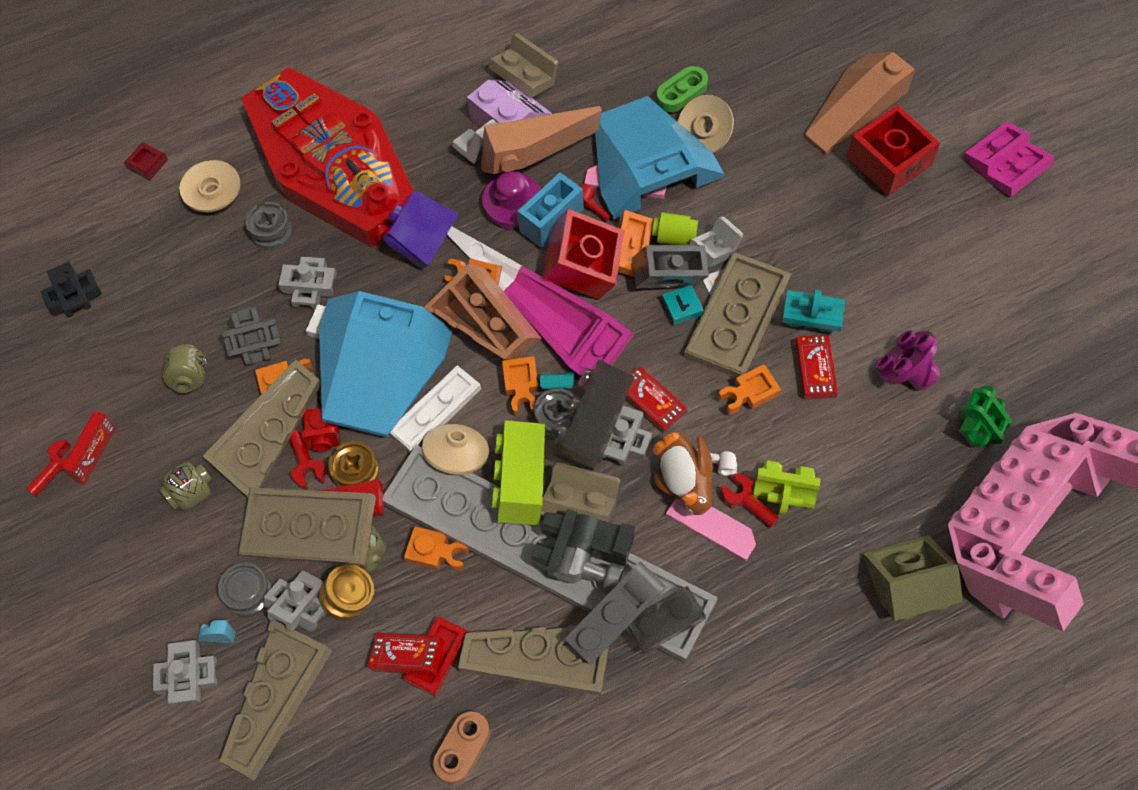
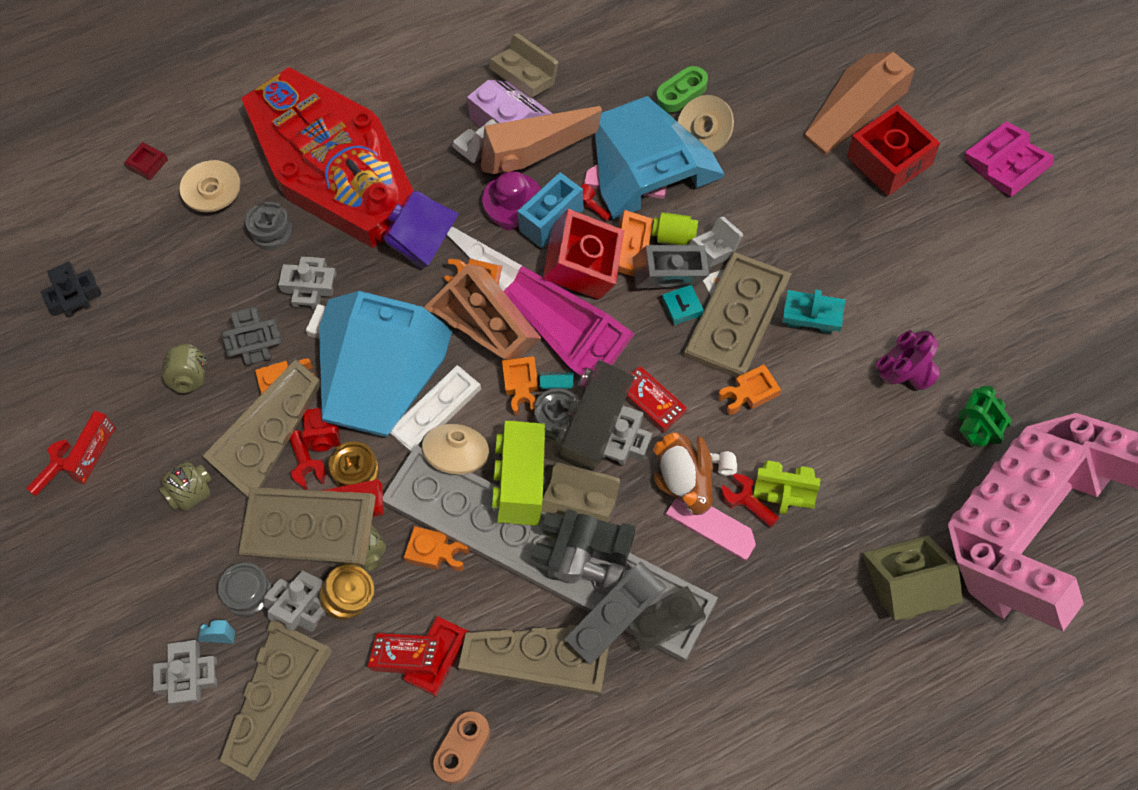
red tile [795,335,838,400] -> none

